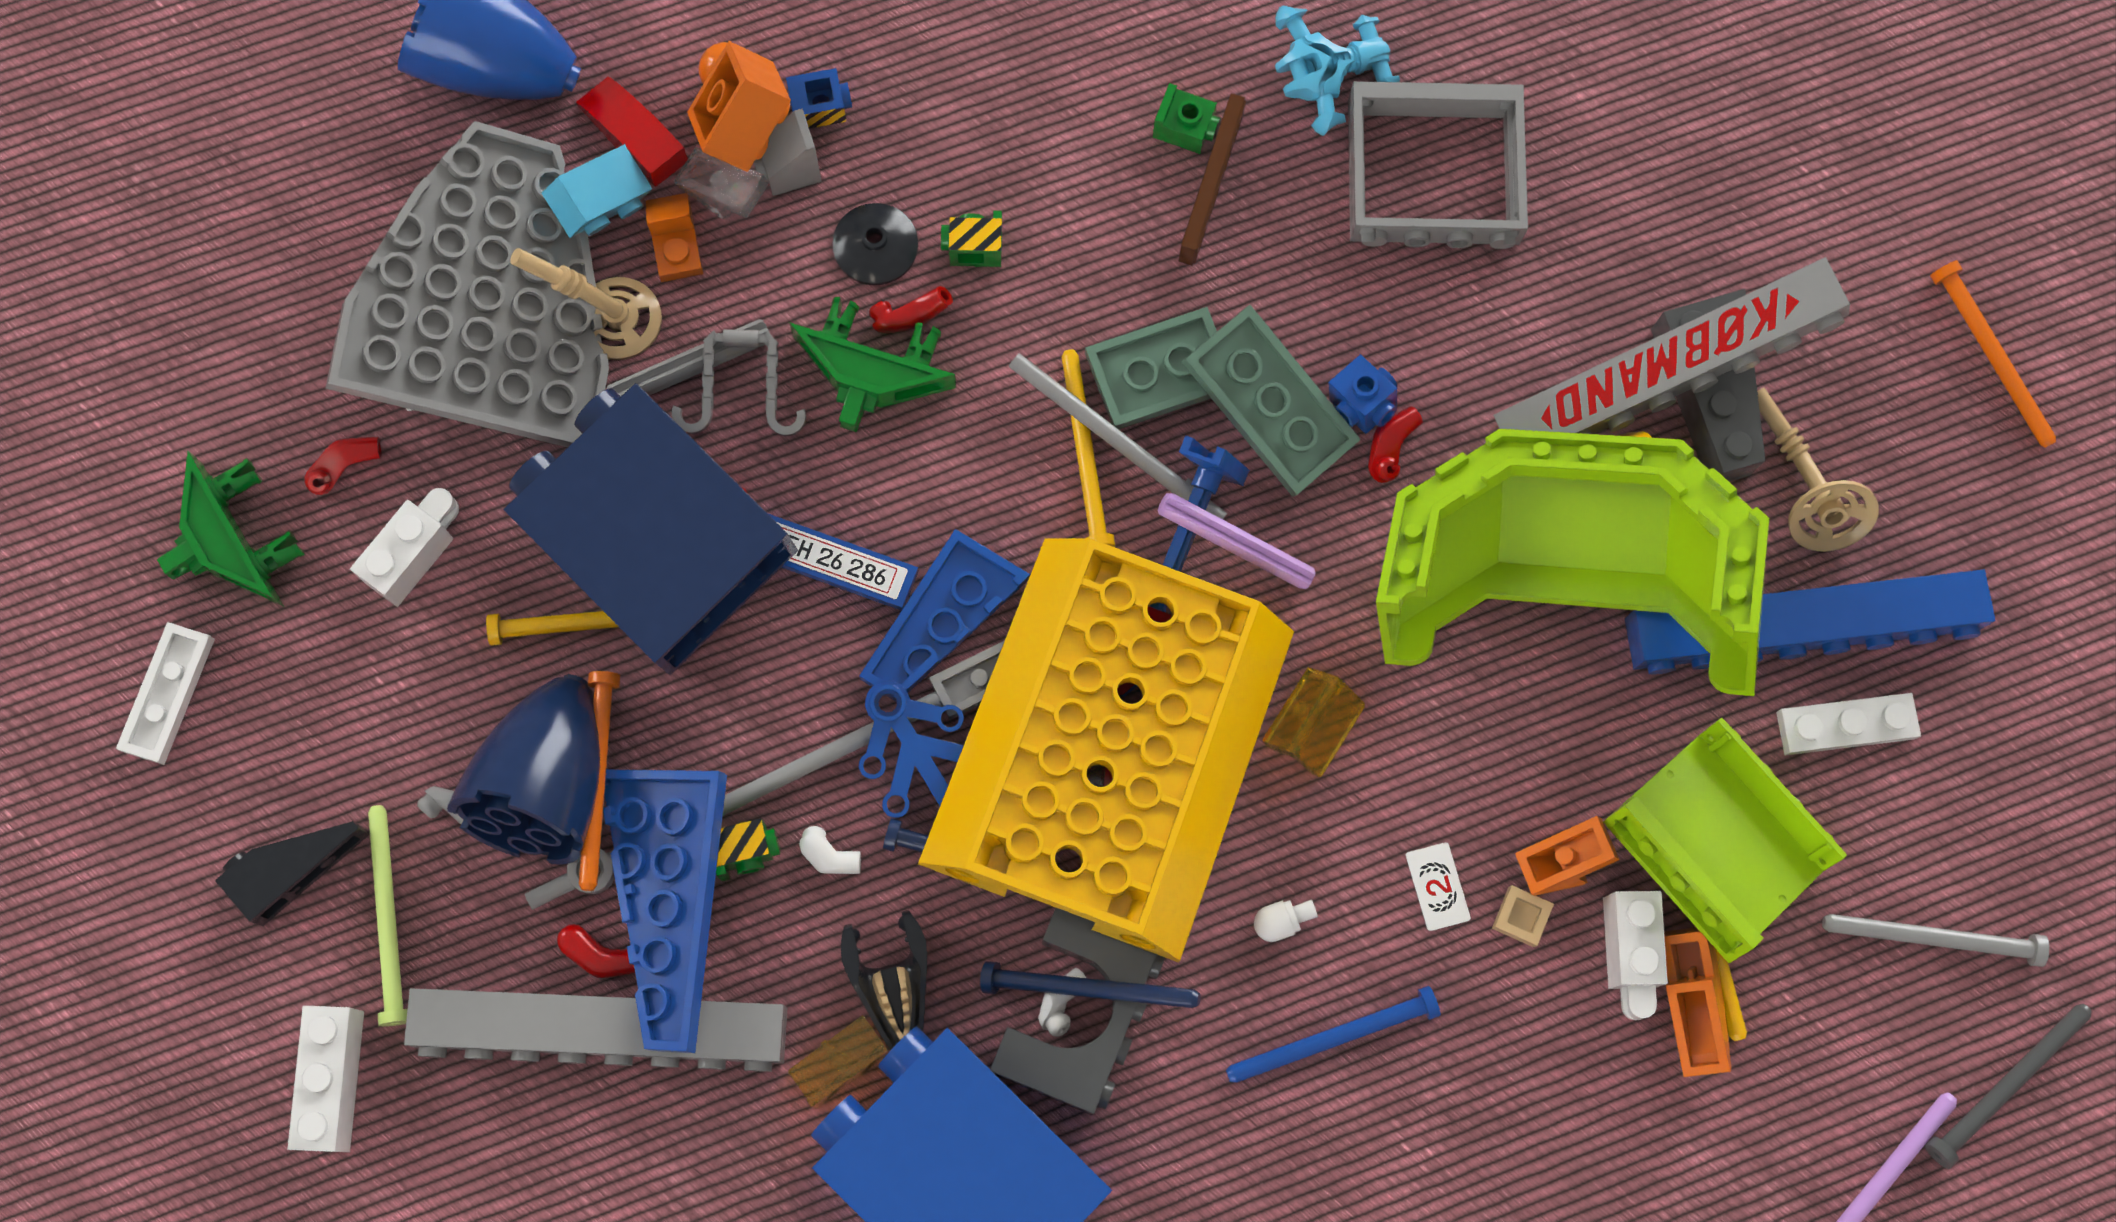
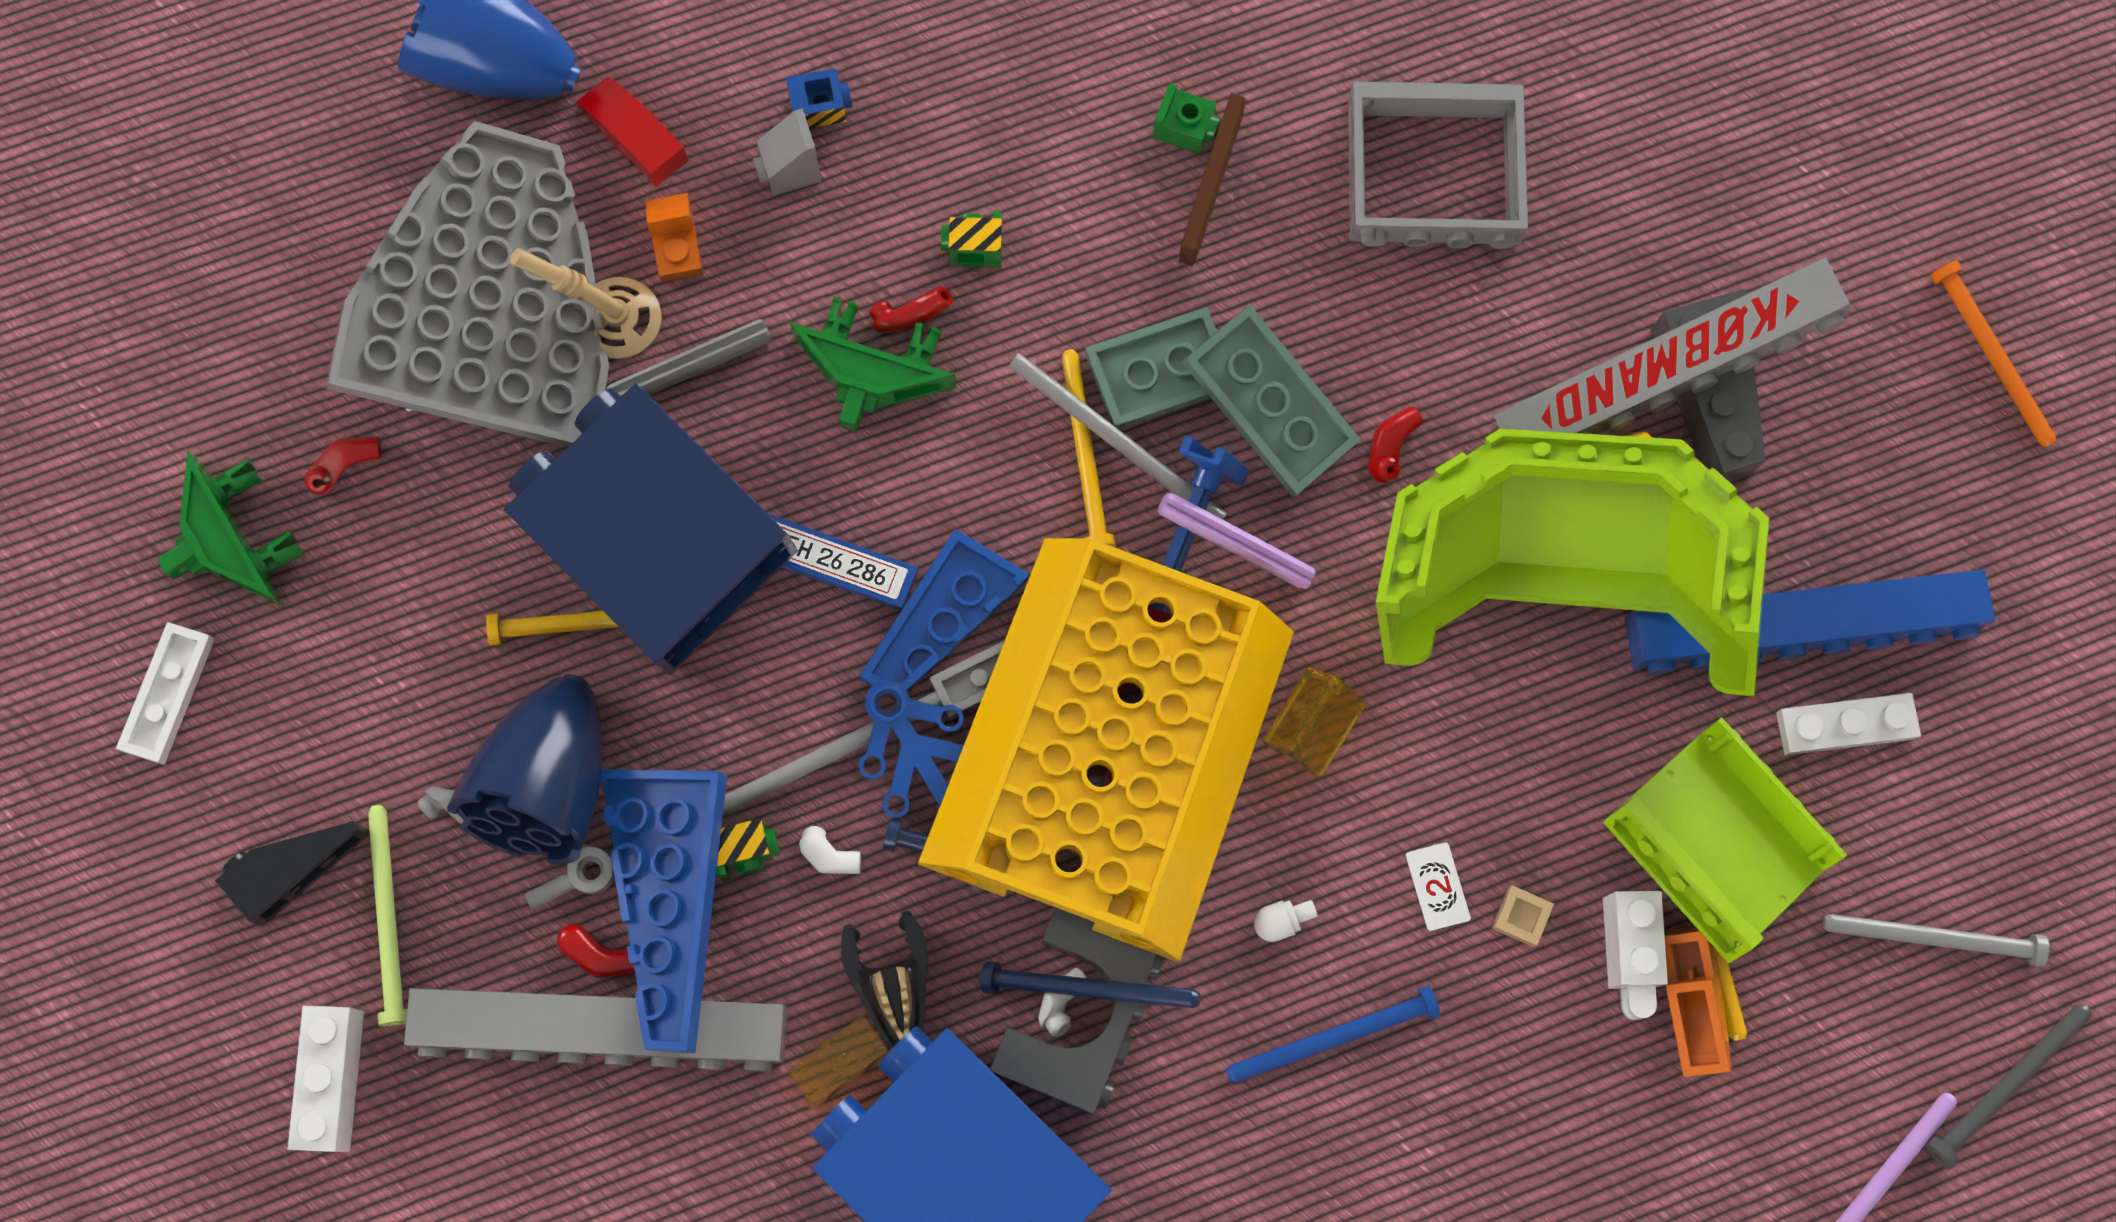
white brick [350,488,459,607] -> none
medium azure brick [541,144,653,238] -> none
orange bar [579,671,620,891] -> none
light grey piece [671,329,807,436] -> none
clear slope [673,147,769,220] -> none
orange brick [687,41,791,172] -> none
black dish [832,203,918,285] -> none
medium azure piece [1275,5,1400,136] -> none
blue brick [1328,354,1397,434] -> none
orange slope [1515,816,1620,896] -> none
tan dish [1757,387,1879,552] -> none

